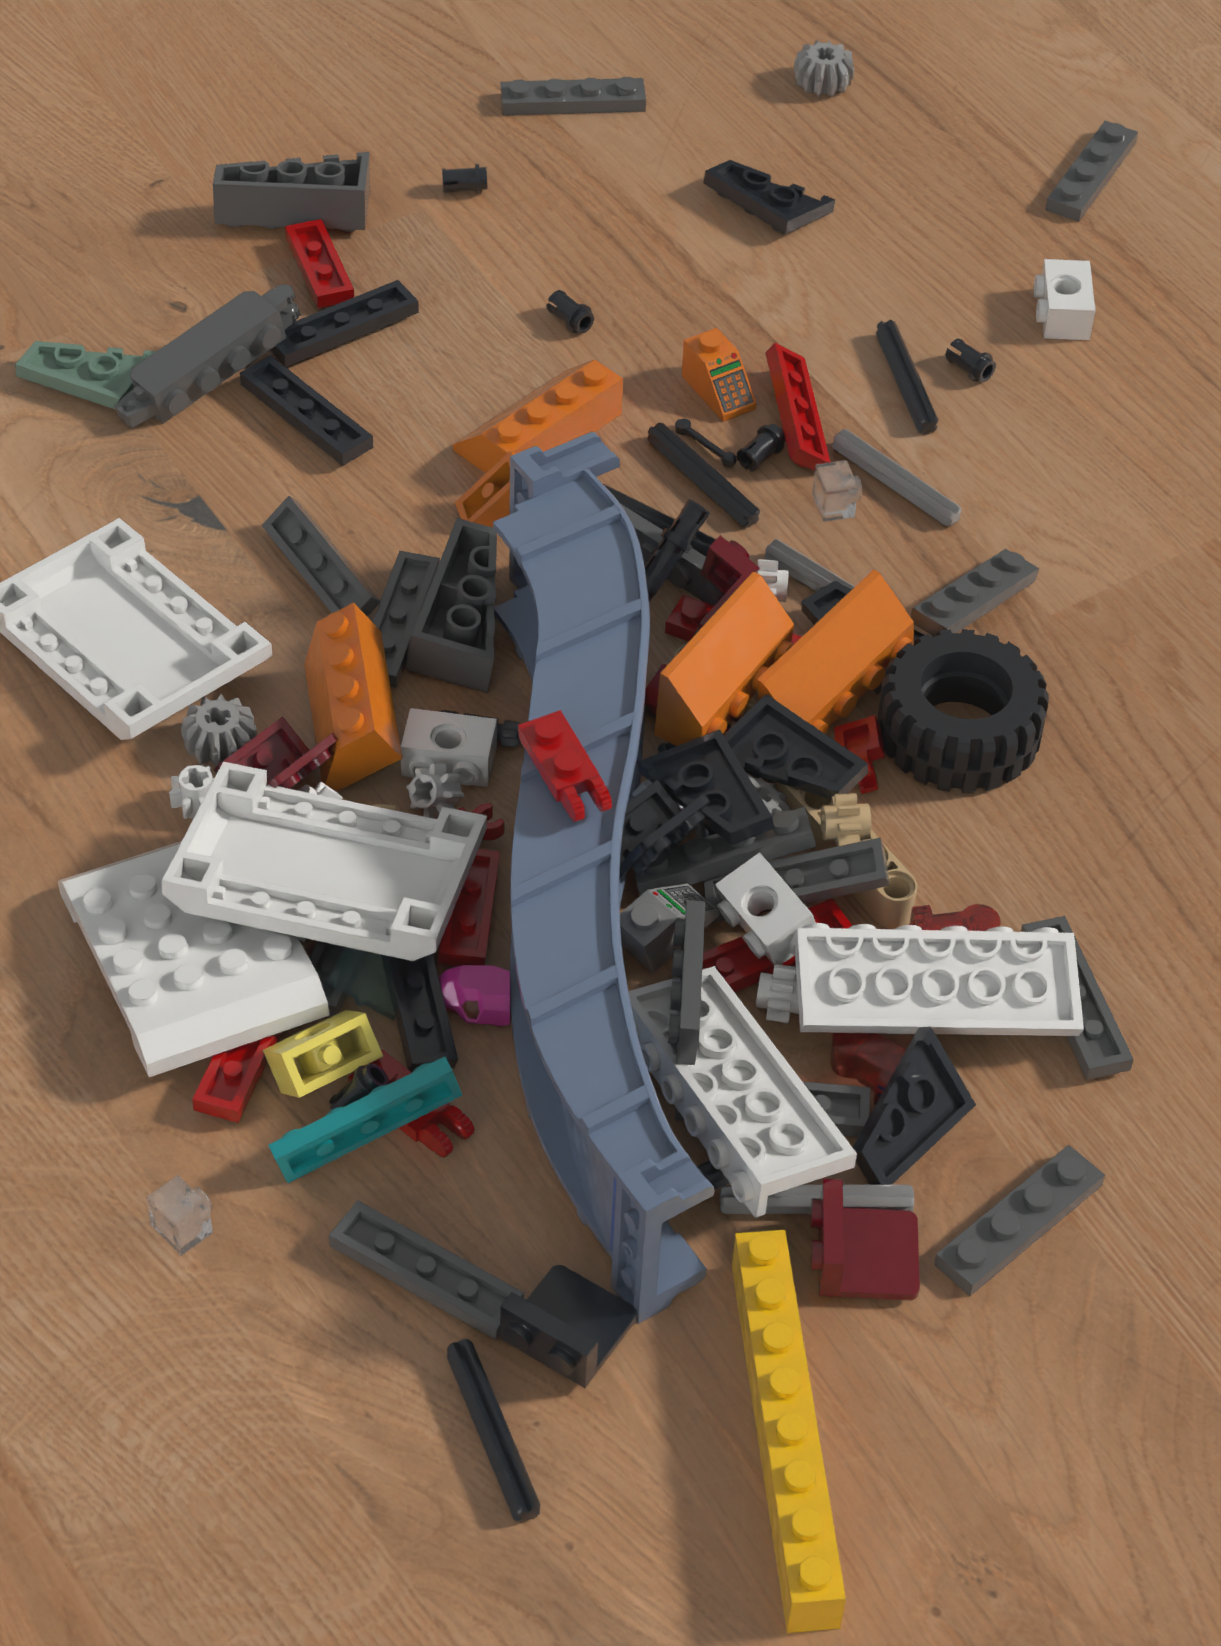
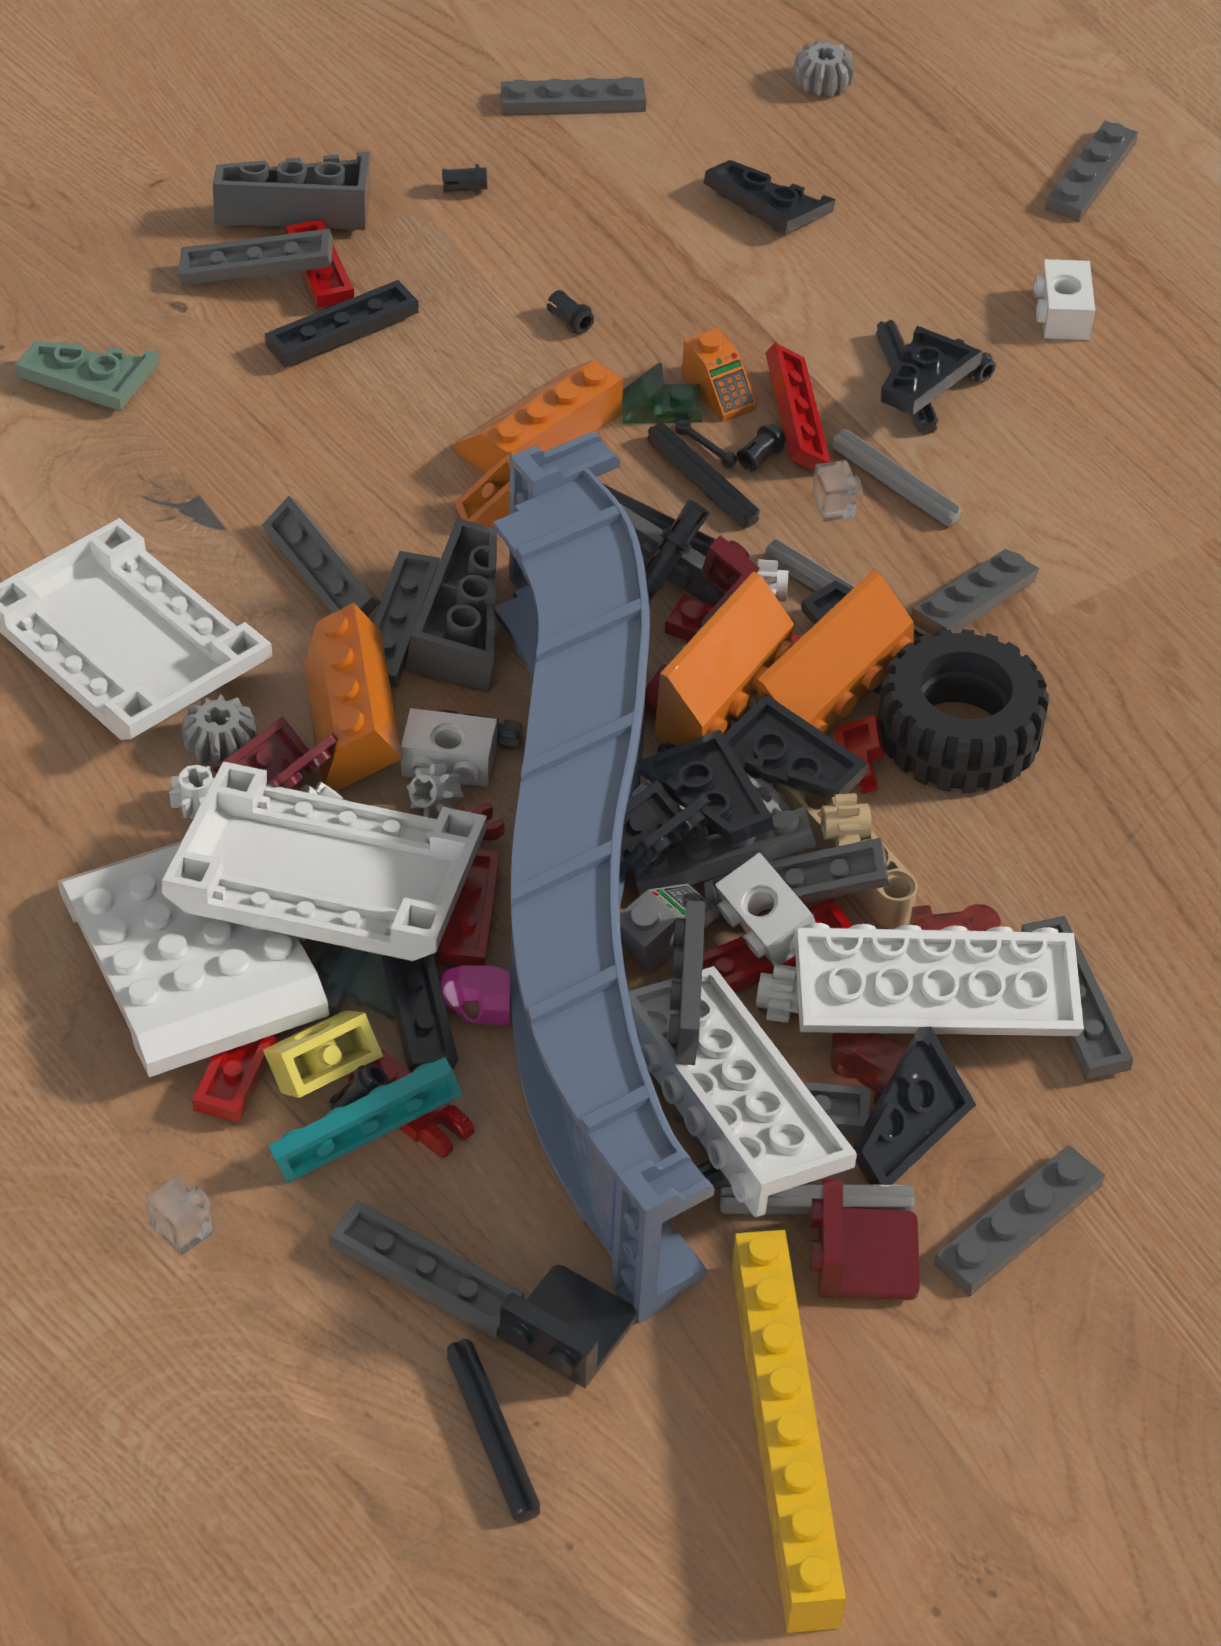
dark grey hinge [114,284,301,428] -> none
black plate [240,355,373,466] -> none
red hinge [518,710,613,822] -> none
none -> dark grey plate [178,229,333,286]
none -> clear green slope [622,362,703,424]
none -> black wing [881,326,982,415]

